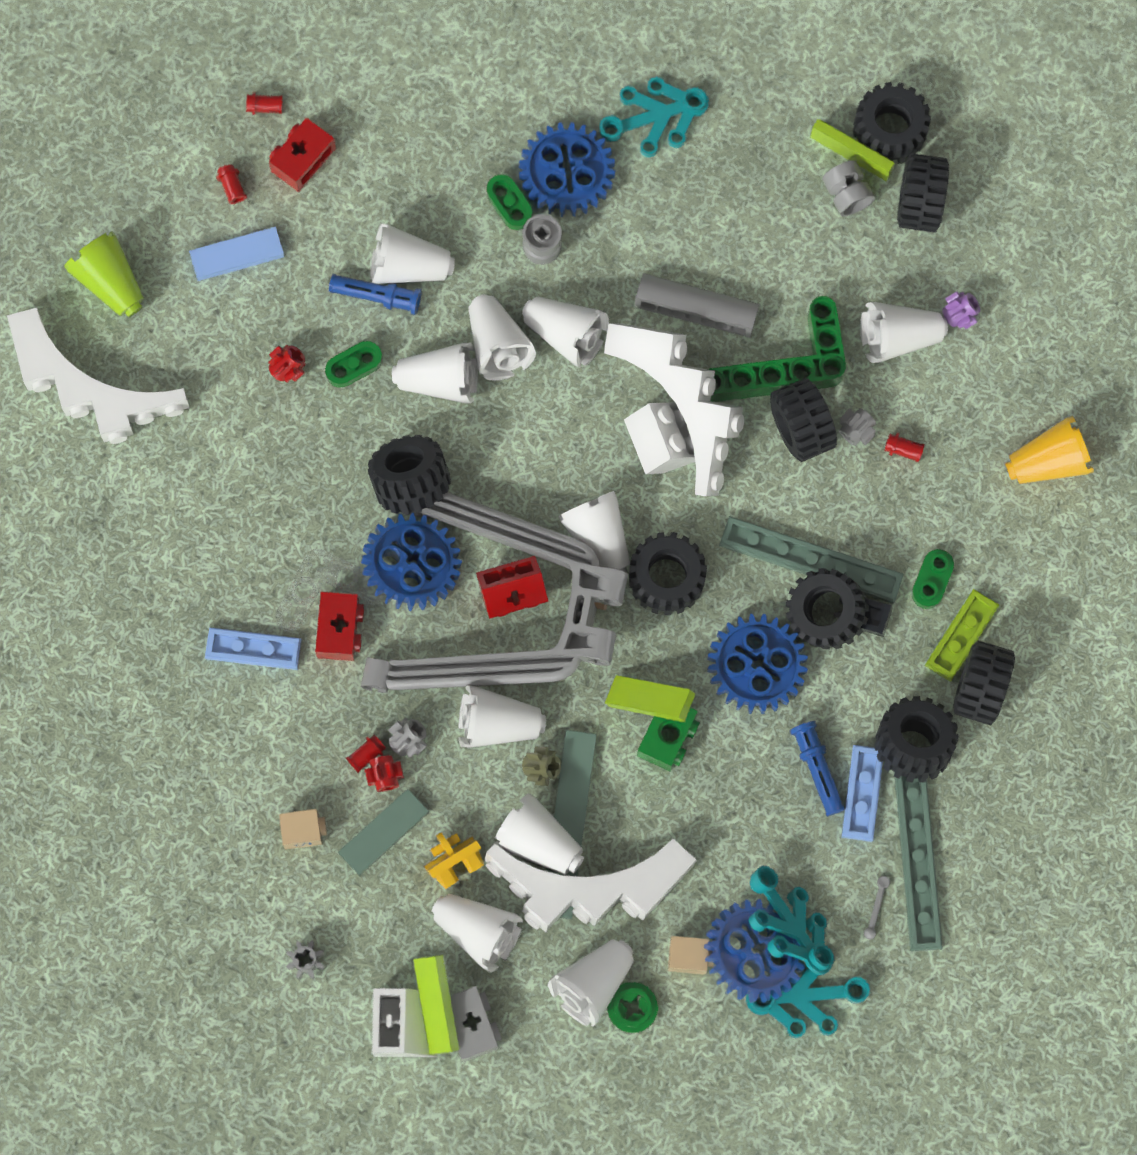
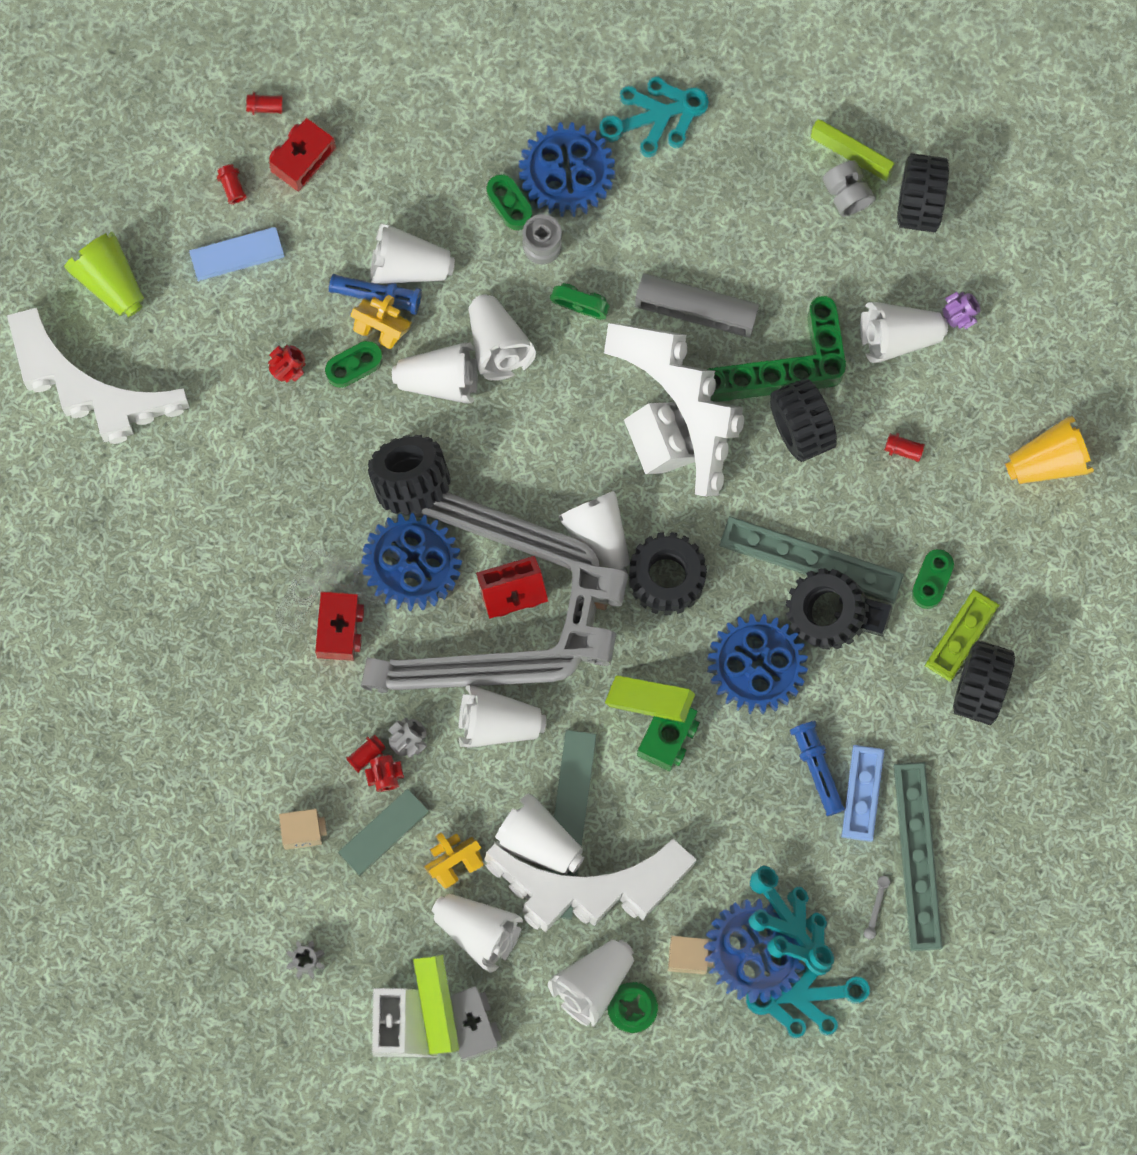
light blue tile [205,627,302,670] -> none
white cone [522,297,609,367] -> none
olive gear [522,746,561,786] -> none
light grey gear [839,408,876,446] -> none
black tyre [853,82,931,164] -> none
black tyre [874,696,959,783] -> none
none -> yellow hips [351,295,412,349]
none -> green plate [550,283,610,320]

